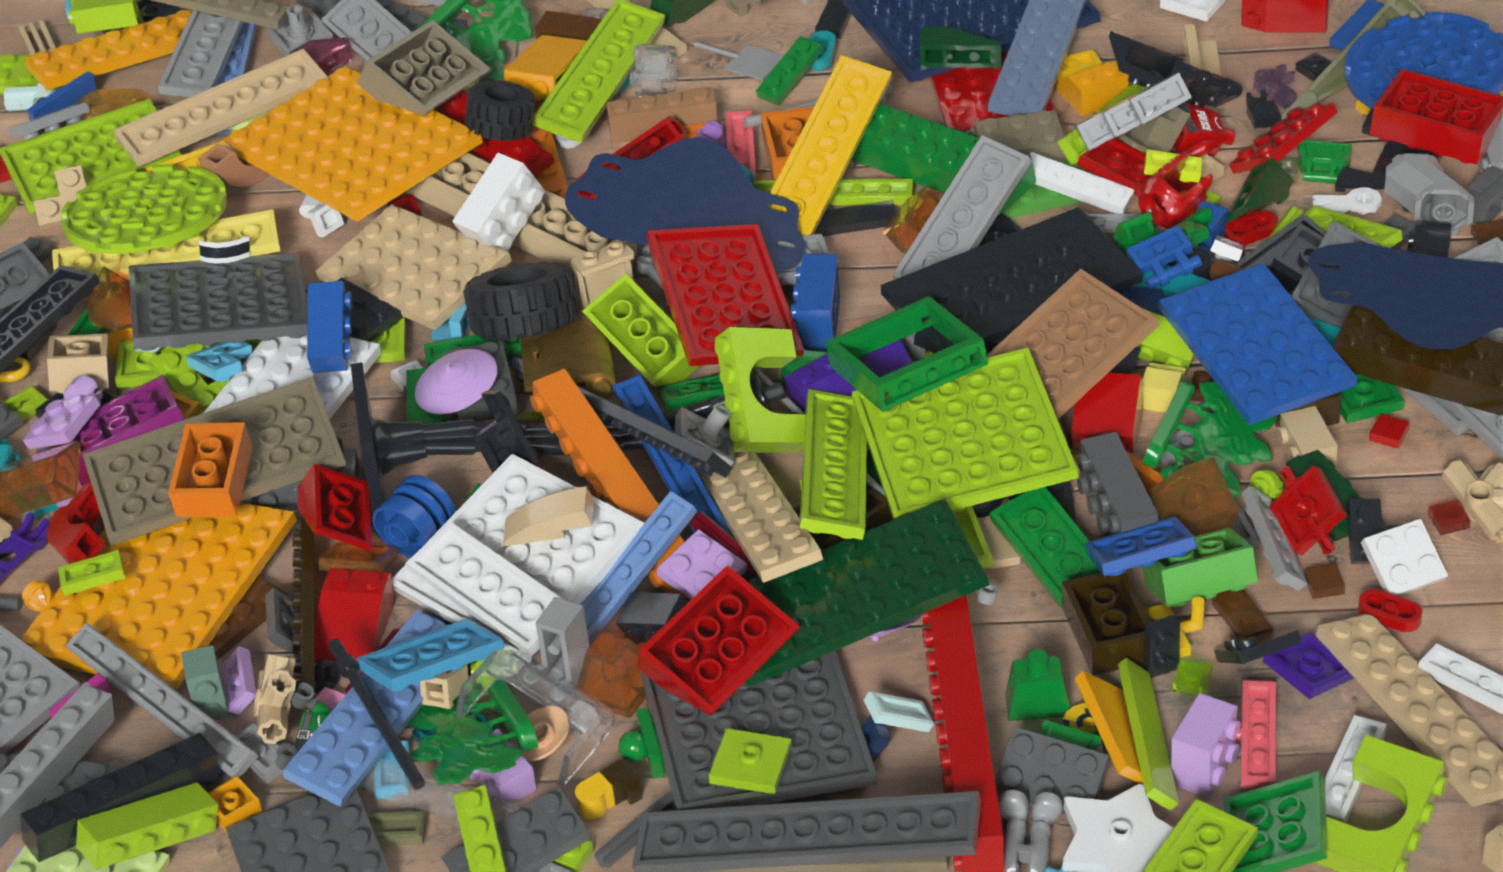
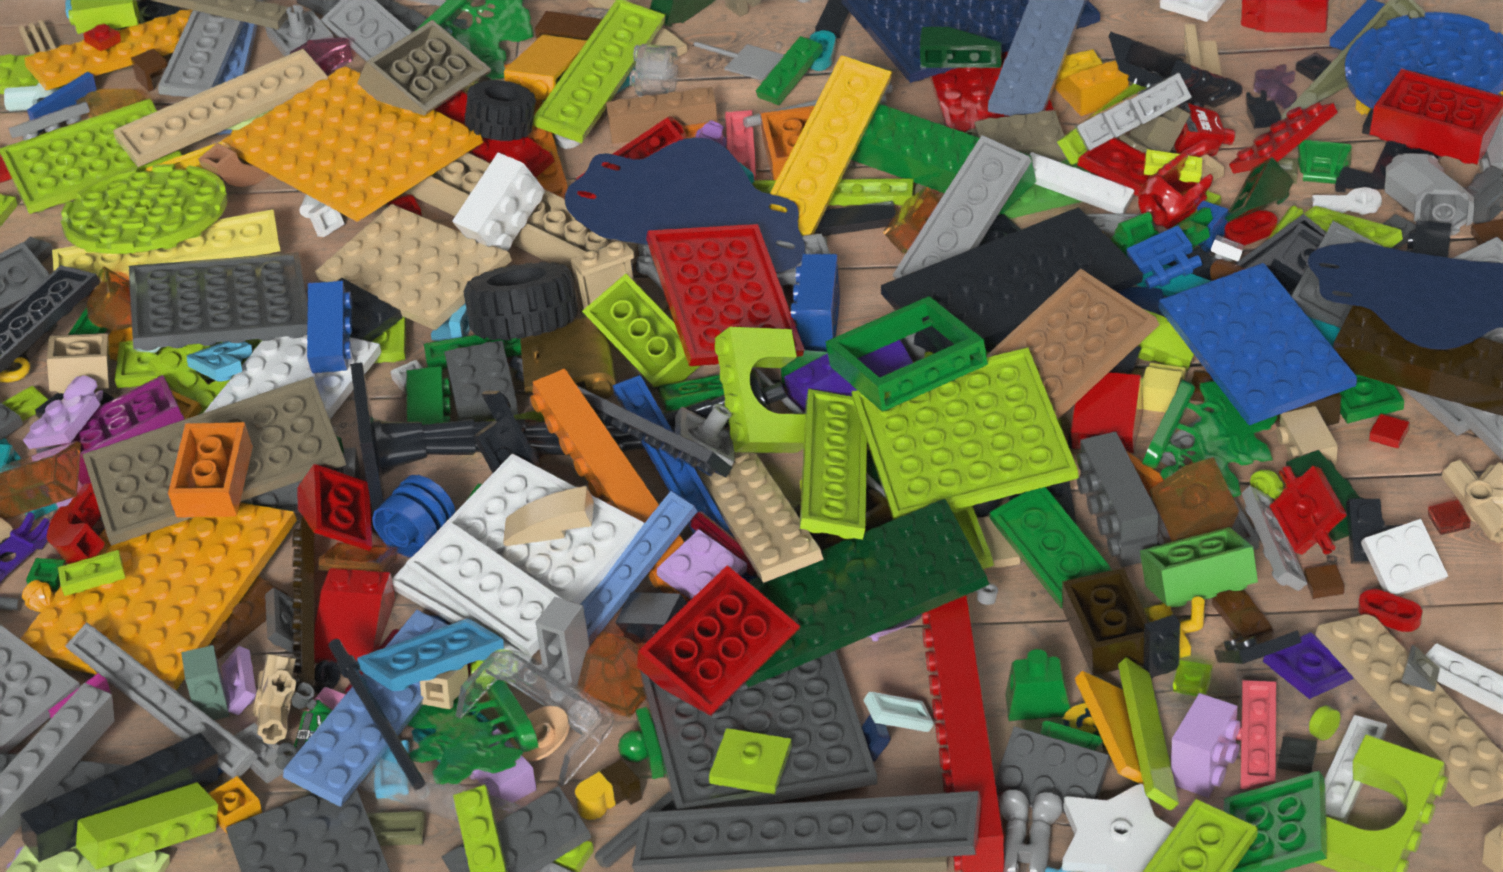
tan plate [33,165,86,230] -> none
sticker [199,236,250,263] -> none
lavender hat [415,349,497,414] -> none
blue plate [1085,516,1197,576] -> none
none -> green plate [26,558,66,590]
none -> red plate [83,23,121,51]
none -> reddish brown panel [131,48,168,92]
none -> pearl dark grey tile [1278,736,1317,773]
none -> lime tile [1309,705,1341,741]
none -> dark grey slope [1401,645,1440,692]

